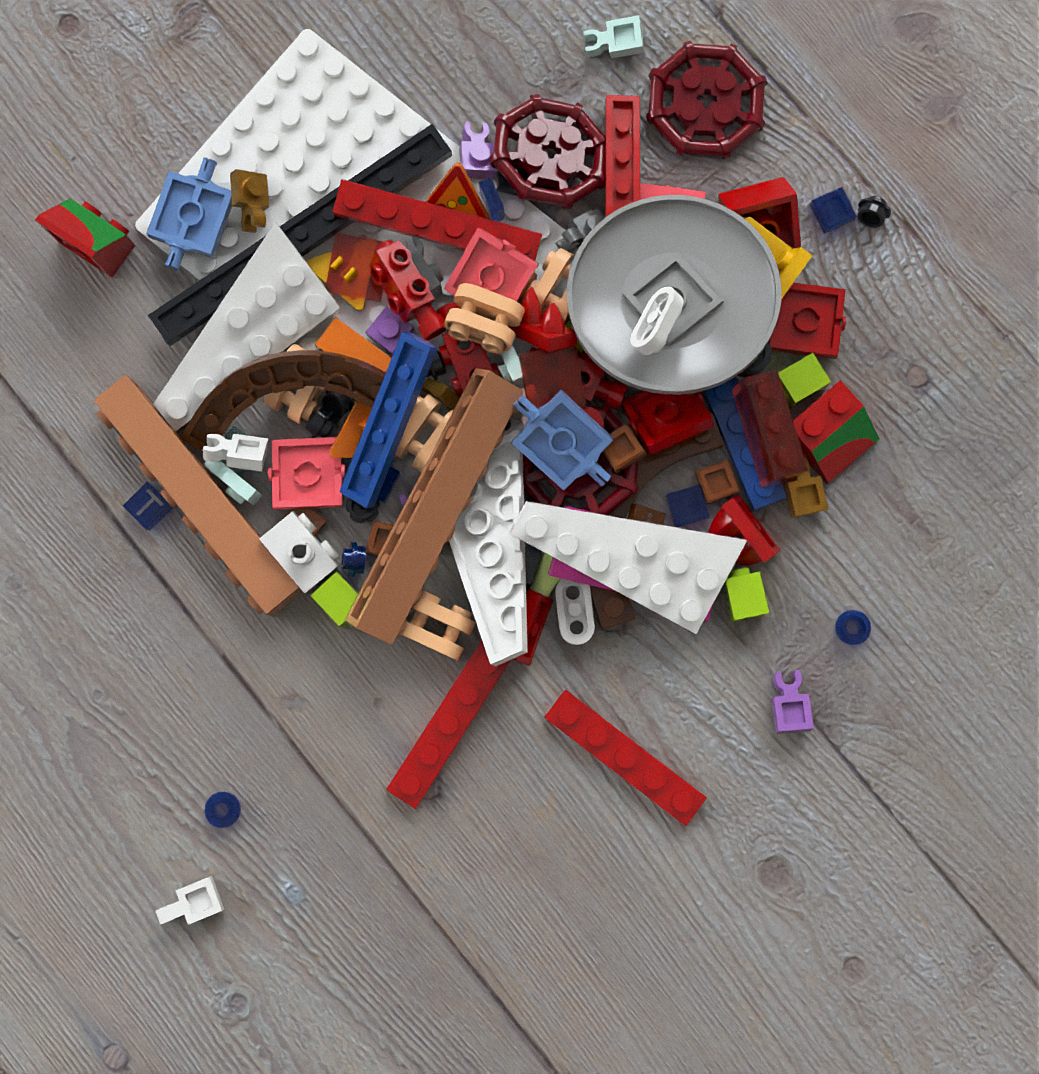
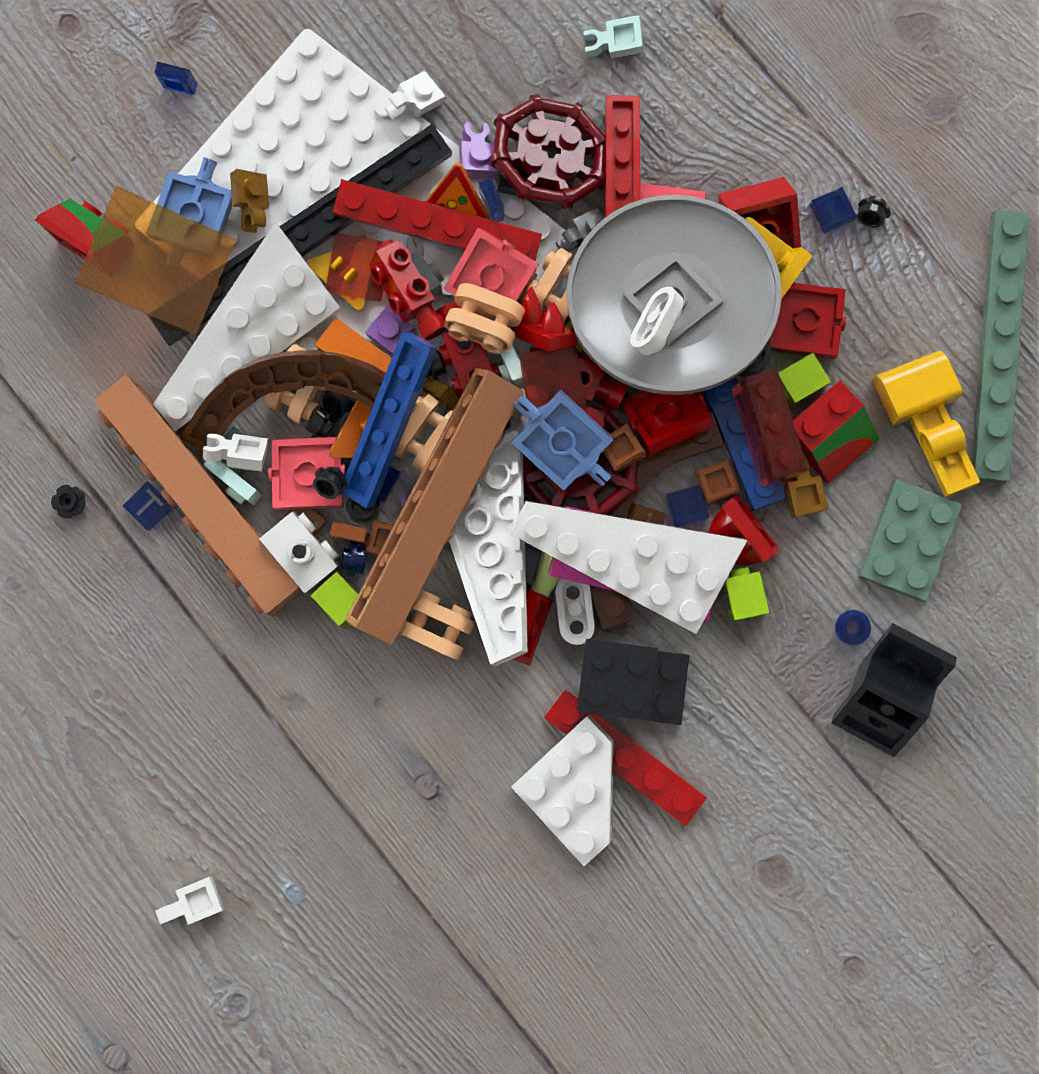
clear blue plate [204,792,241,828] -> none
red plate [386,640,511,809] -> none
dark red plate [646,41,768,159] -> none
medium lavender plate [771,670,814,734] -> none
none -> black plate [51,484,86,518]
none -> clear orange piece [75,186,236,335]
none -> clear blue tile [154,62,198,95]
none -> black plate [313,467,347,499]
none -> dark orange tile [330,522,370,546]
none -> white plate [385,71,445,120]
none -> white plate [511,714,614,866]
none -> black bracket [577,639,690,725]
none -> black bracket [831,623,957,757]
none -> sand green plate [858,479,962,602]
none -> yellow plate [872,350,980,498]
none -> sand green plate [972,210,1030,483]

